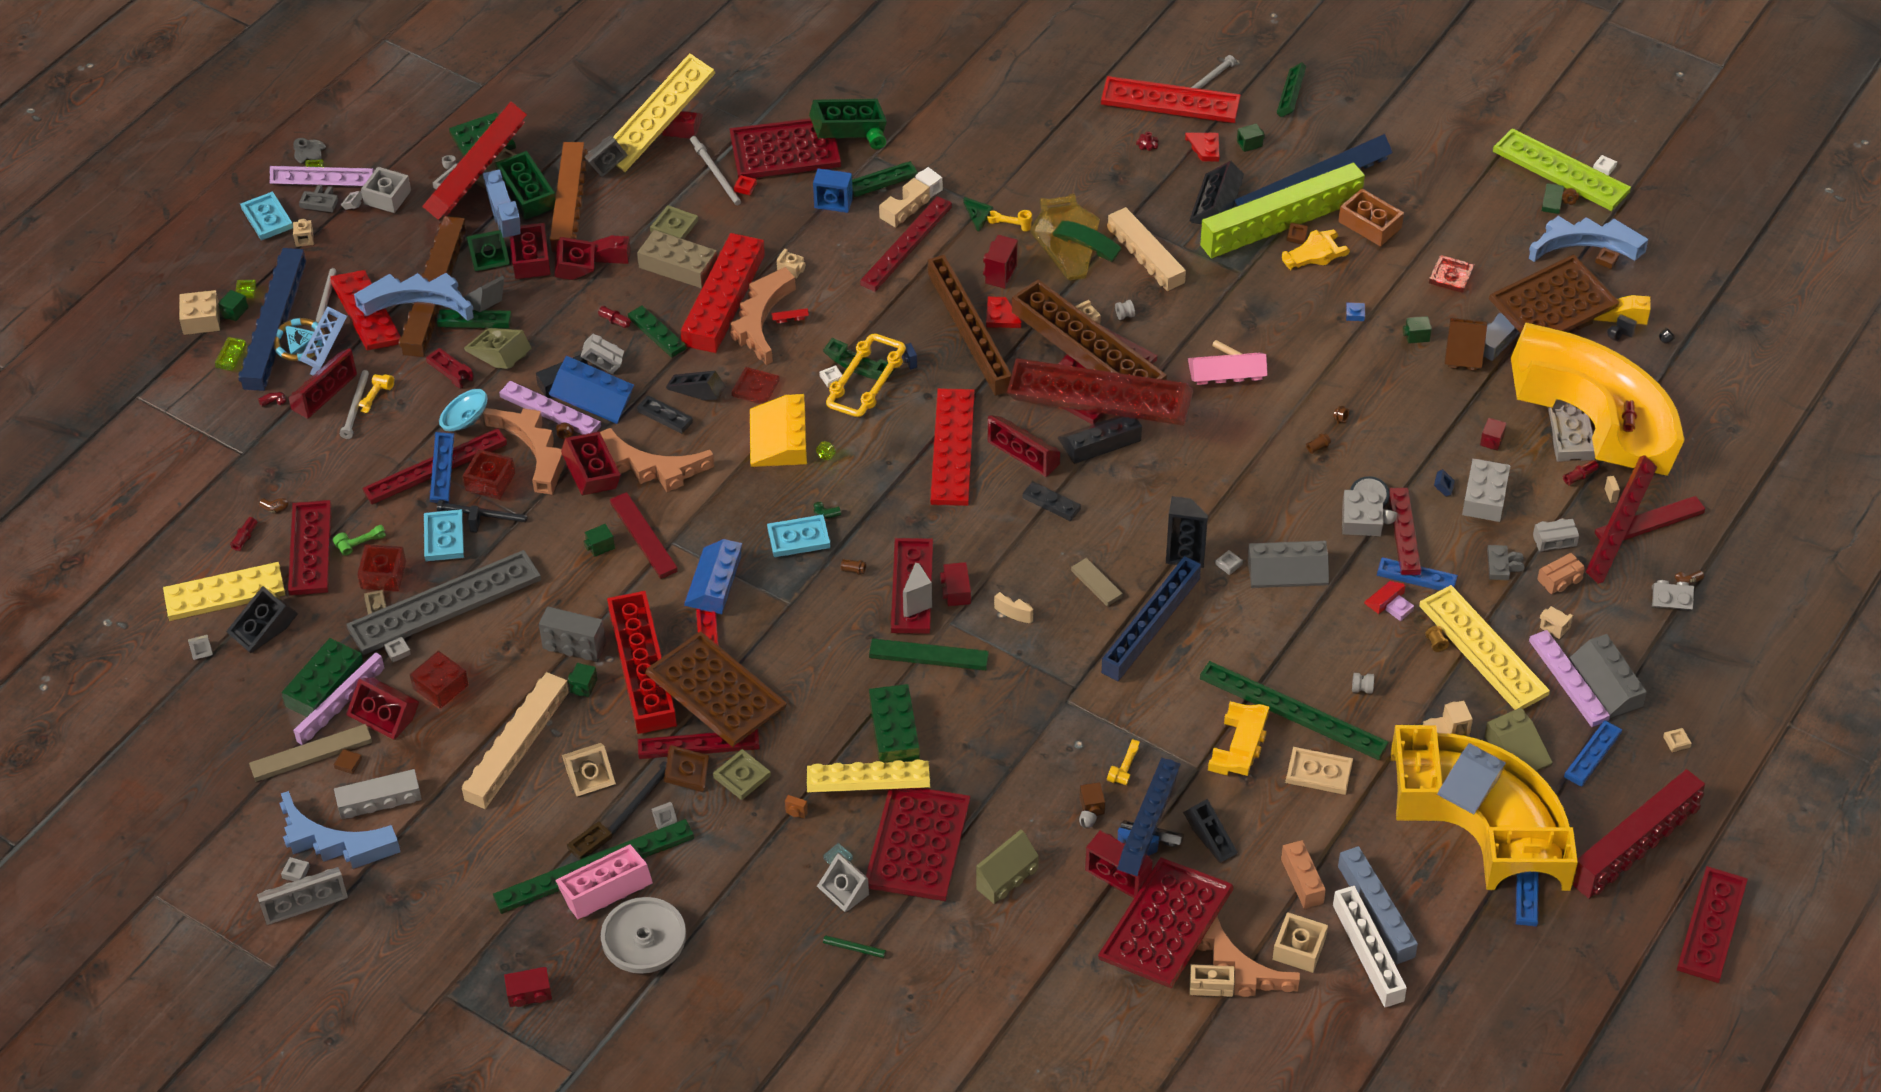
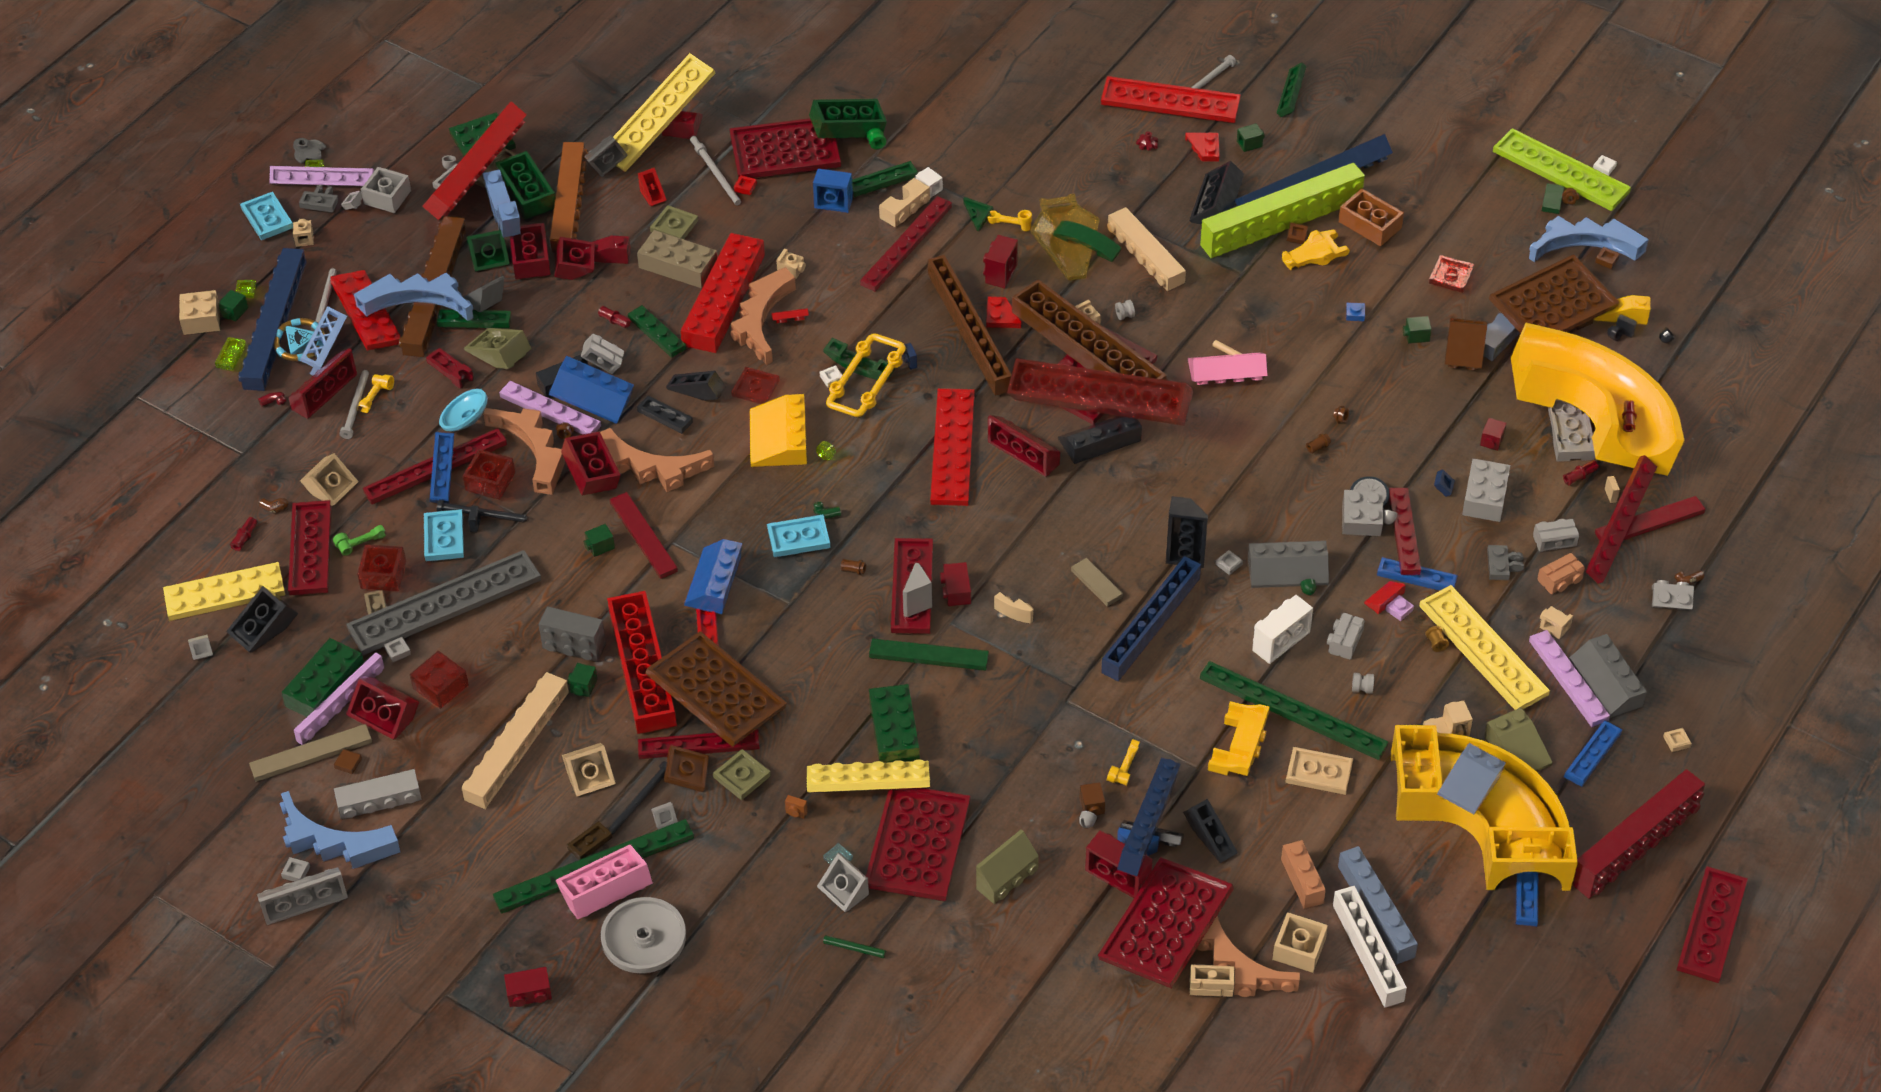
black plate [1022,481,1081,522] -> none
none -> tan slope [300,453,358,506]
none -> red slope [638,167,667,206]
none -> white brick [1252,595,1313,664]
none -> dark green hinge [1300,579,1316,595]
none -> light grey brick [1327,613,1365,660]

